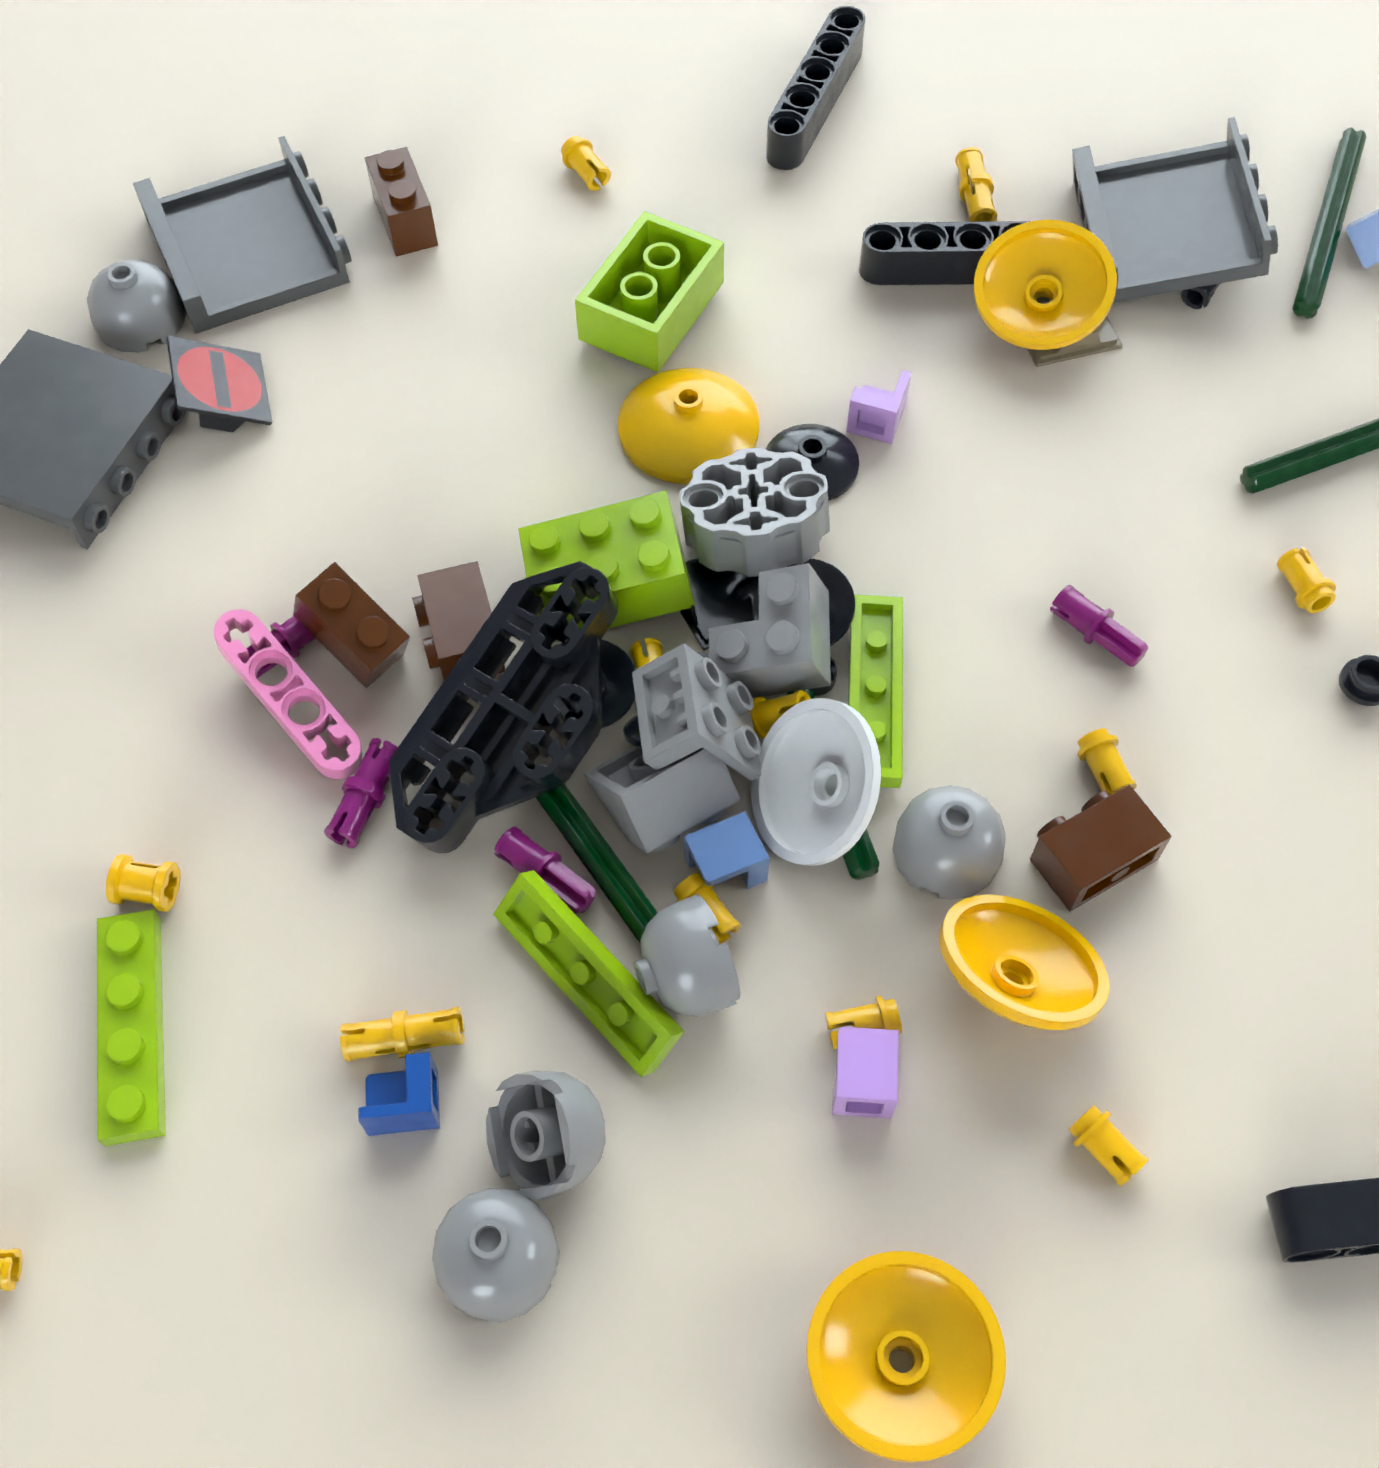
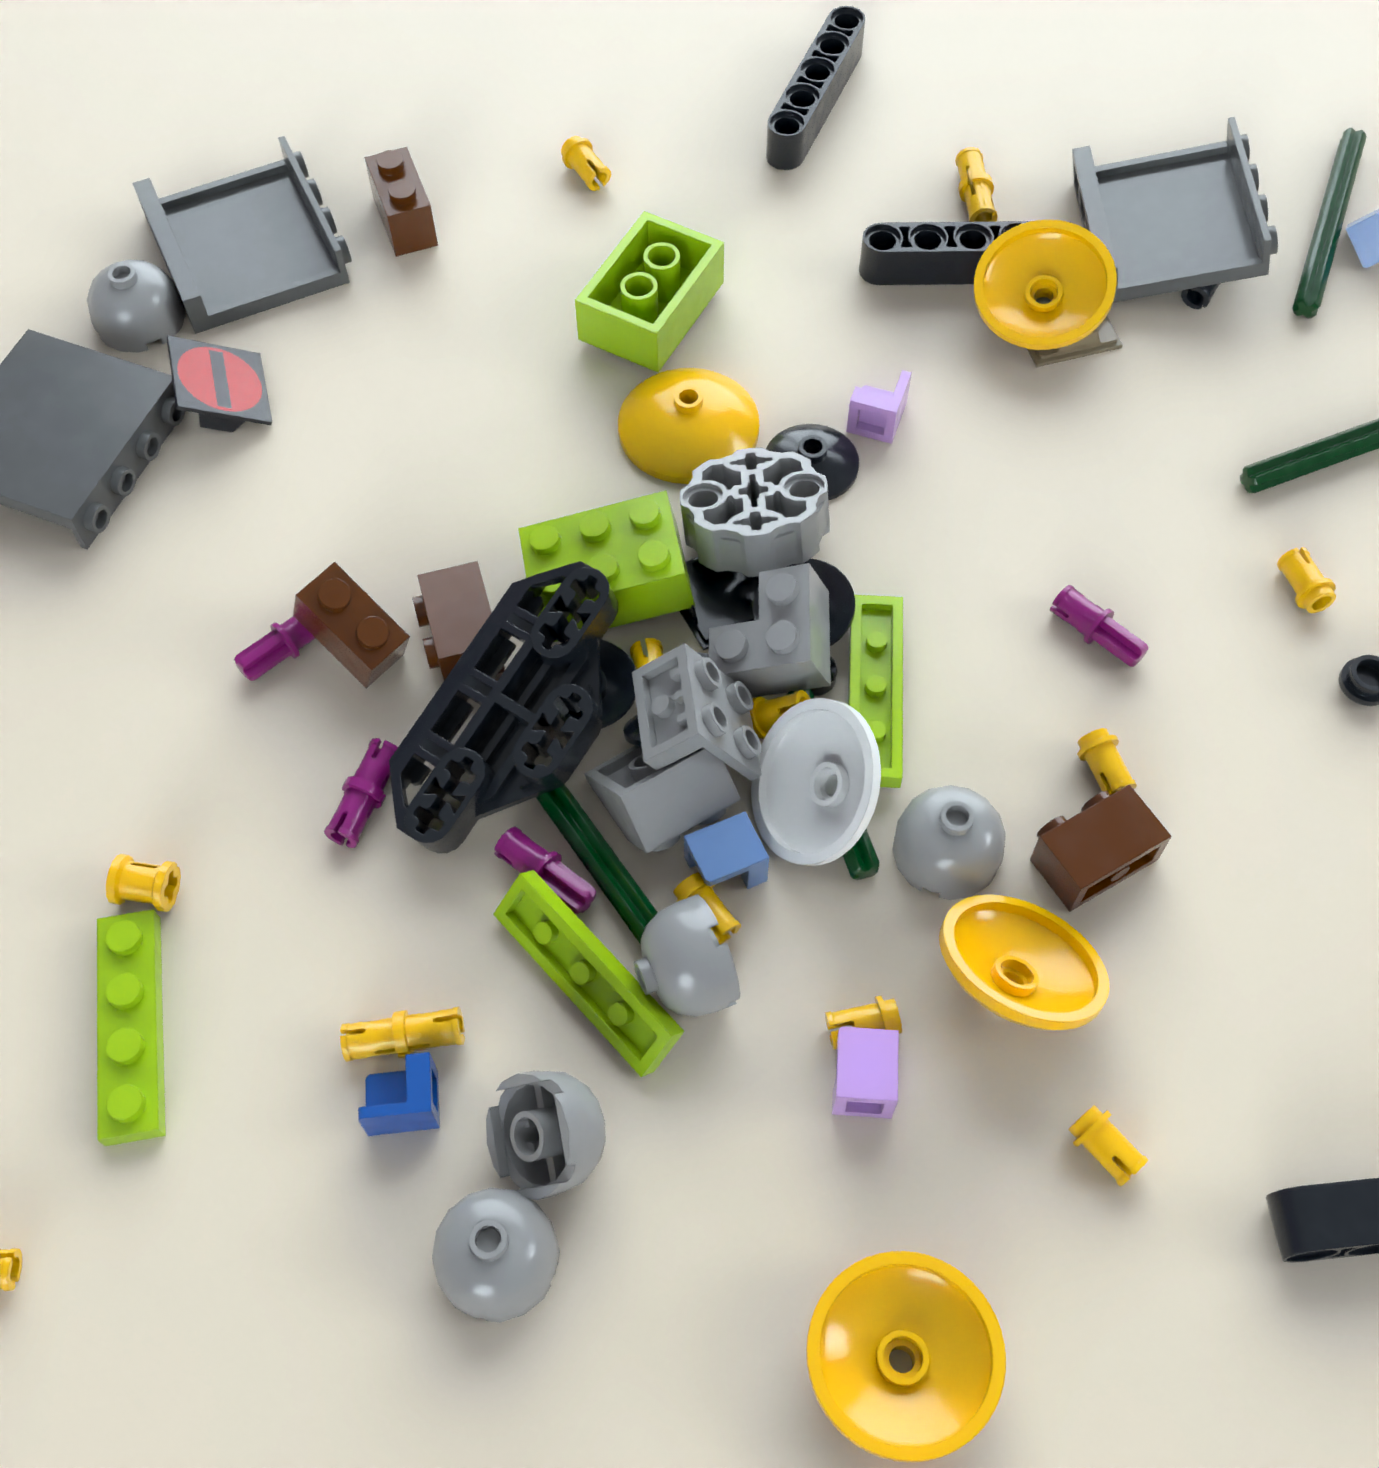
bright pink beam [214,609,362,779] -> none

